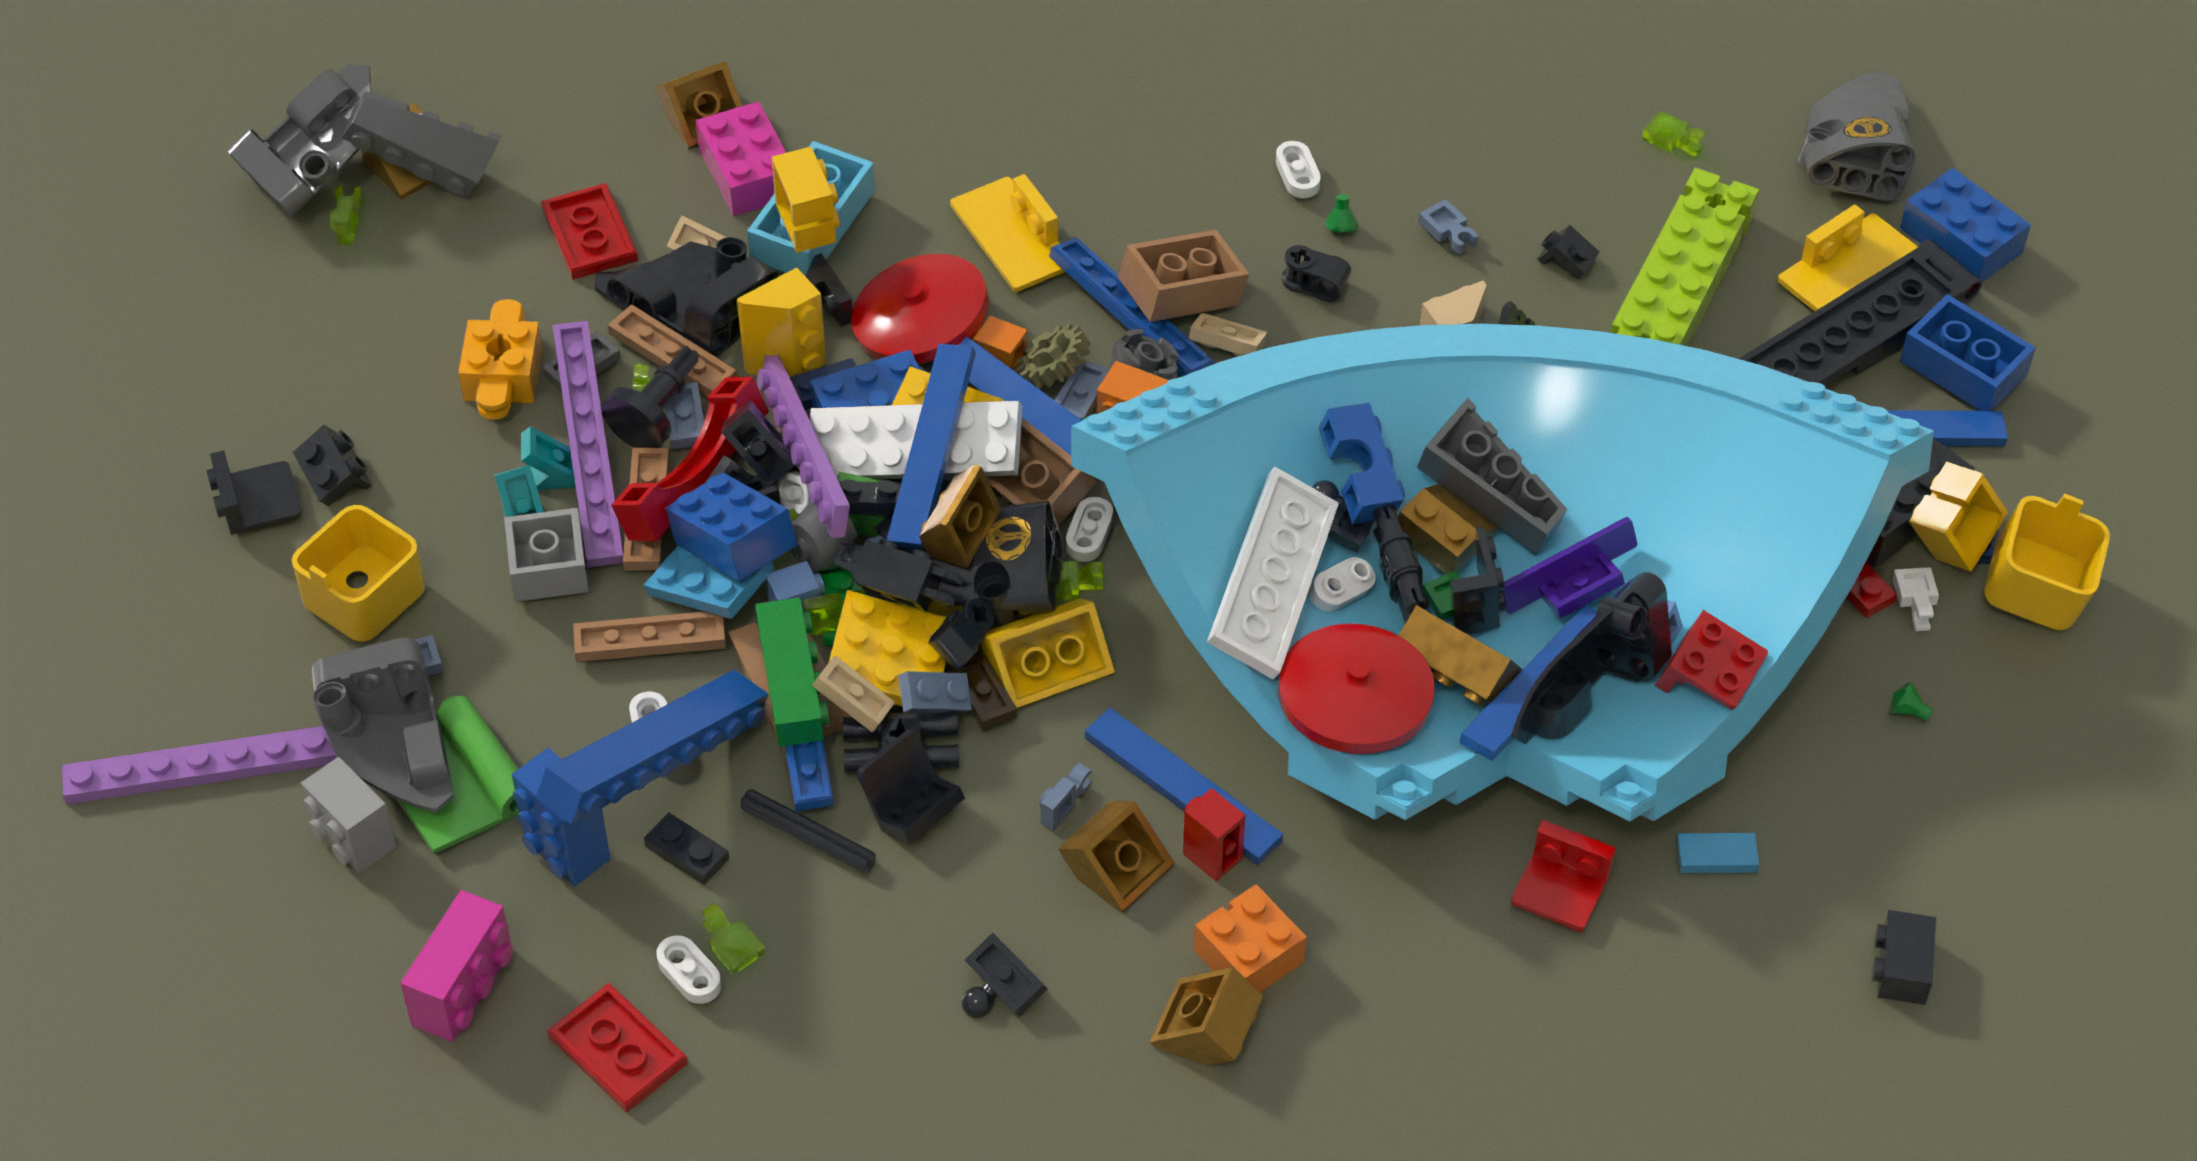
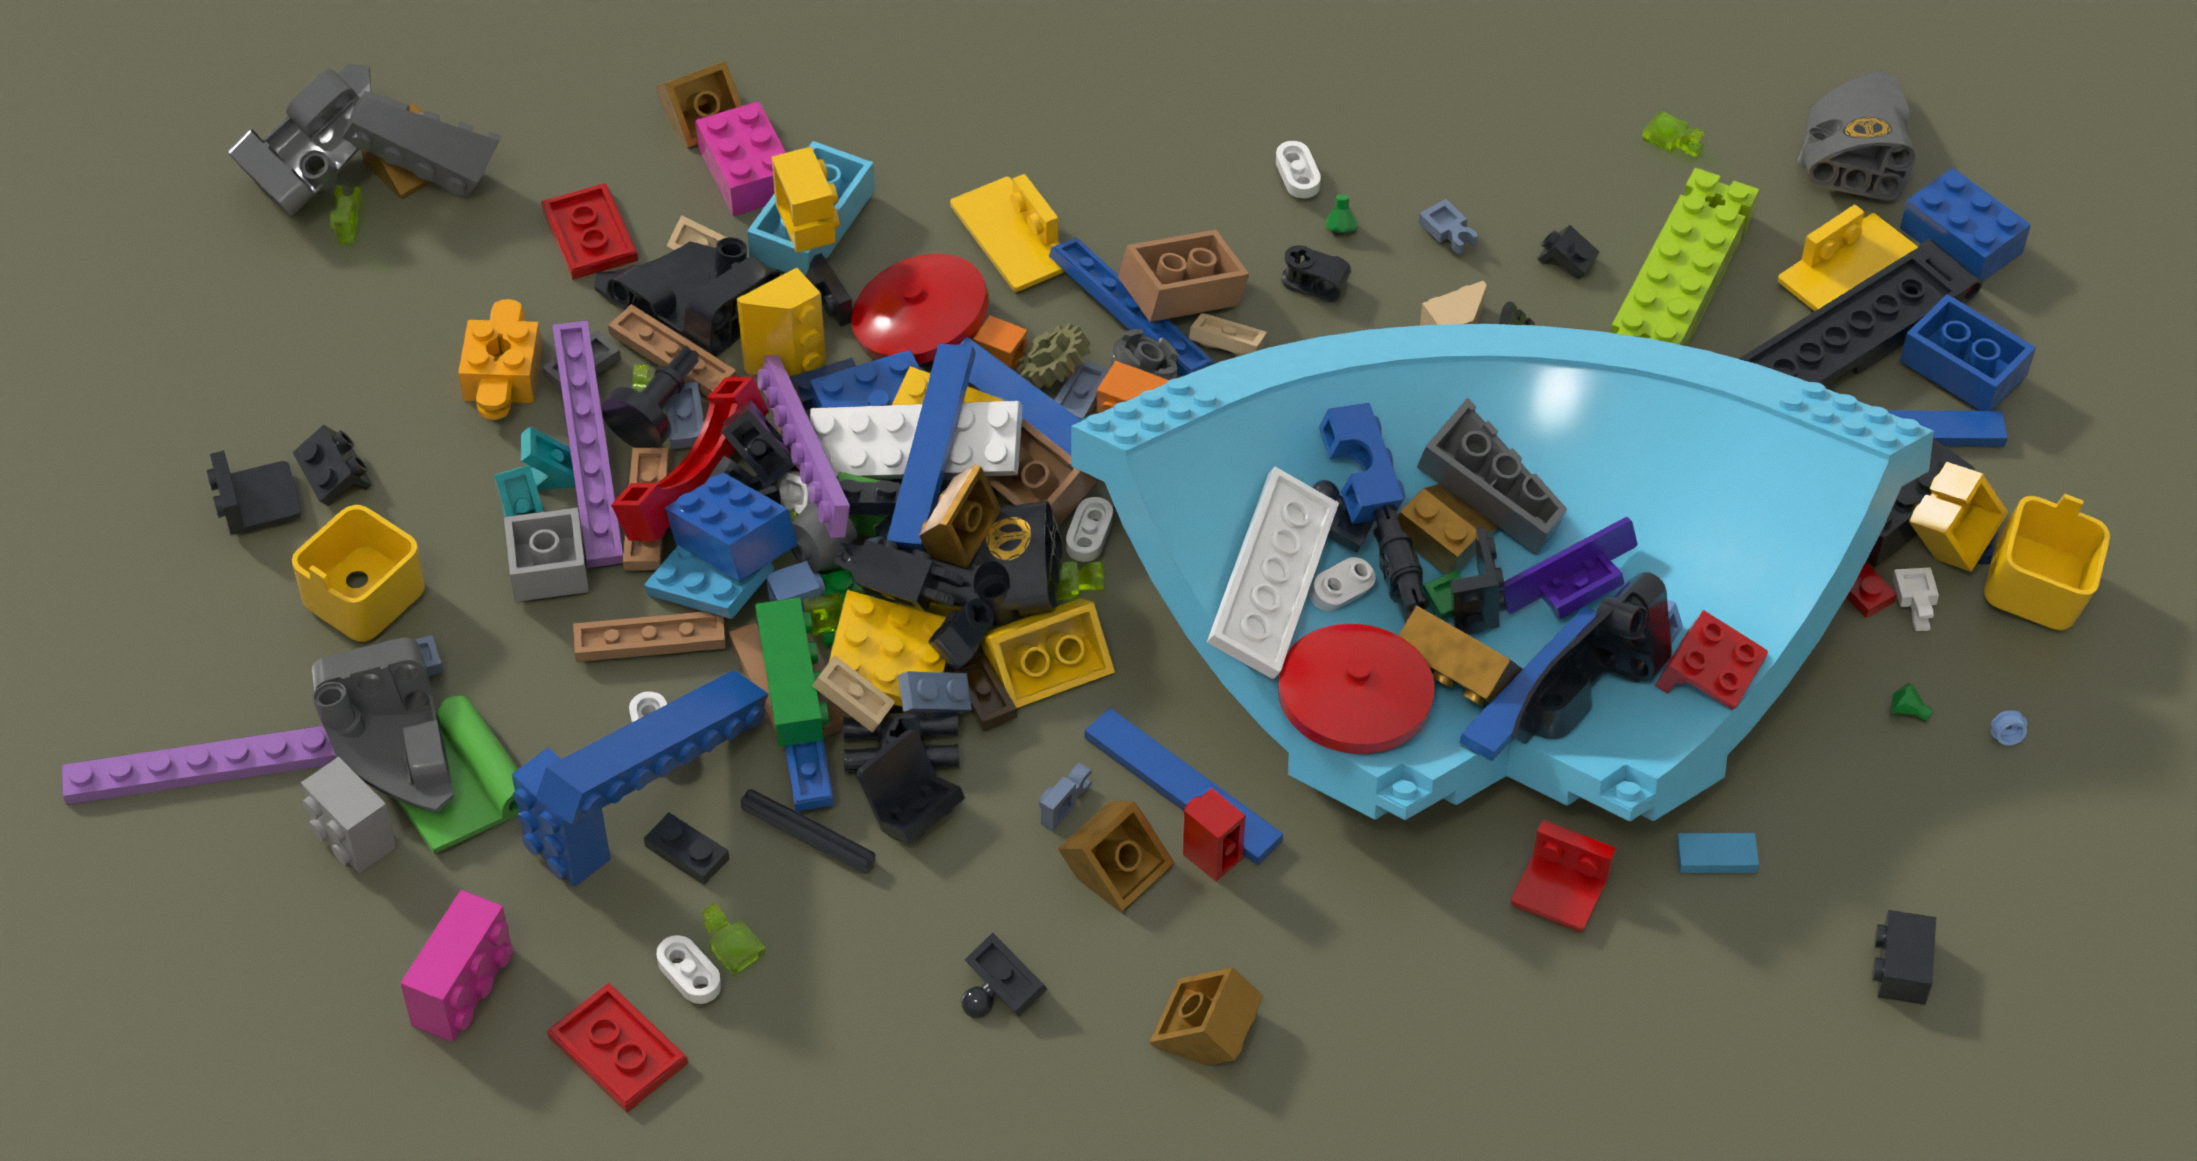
orange piece [1194,884,1307,992] -> none
none -> light blue plate [1990,710,2028,746]

